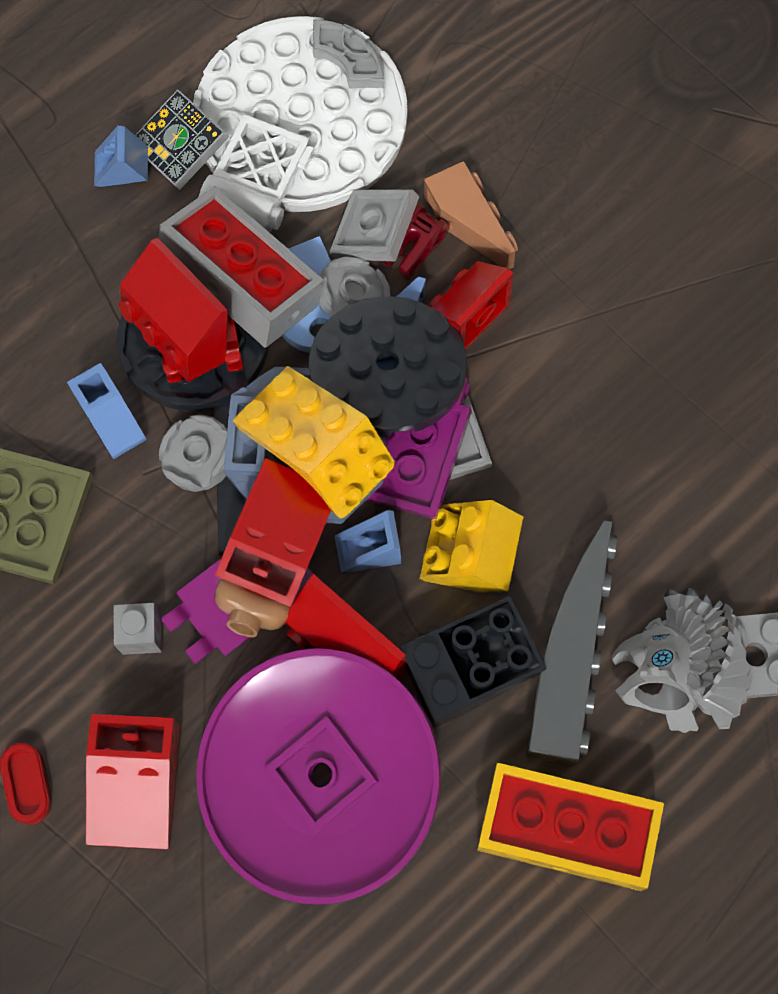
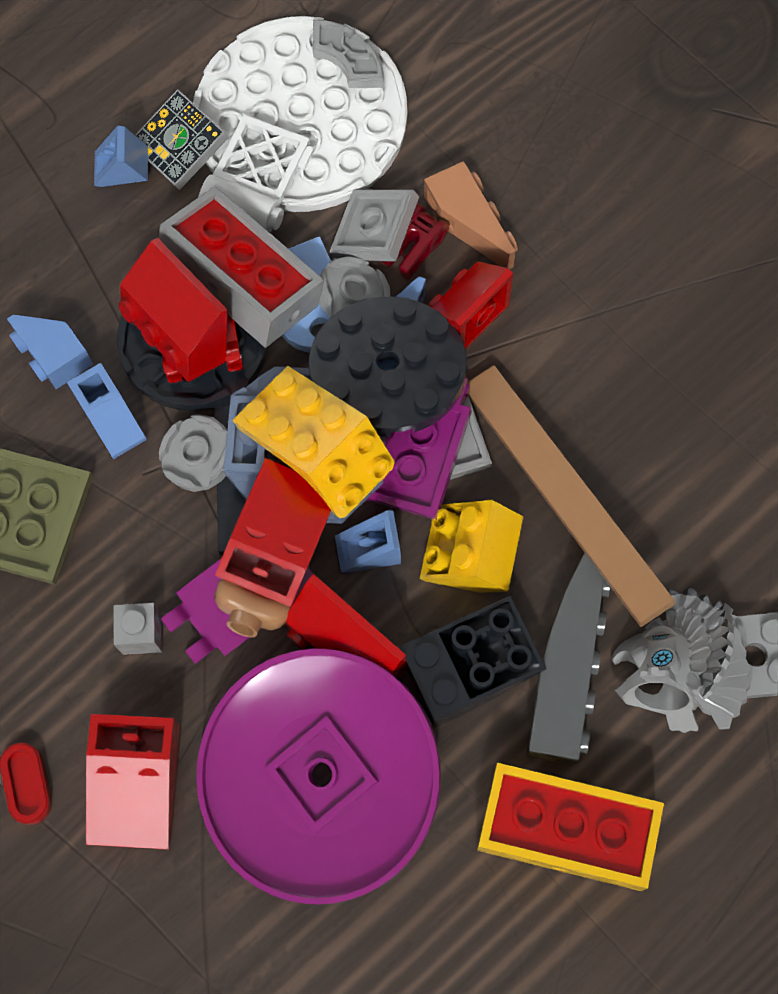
none -> medium blue slope [7,315,94,389]
none -> medium nougat tile [467,365,675,627]

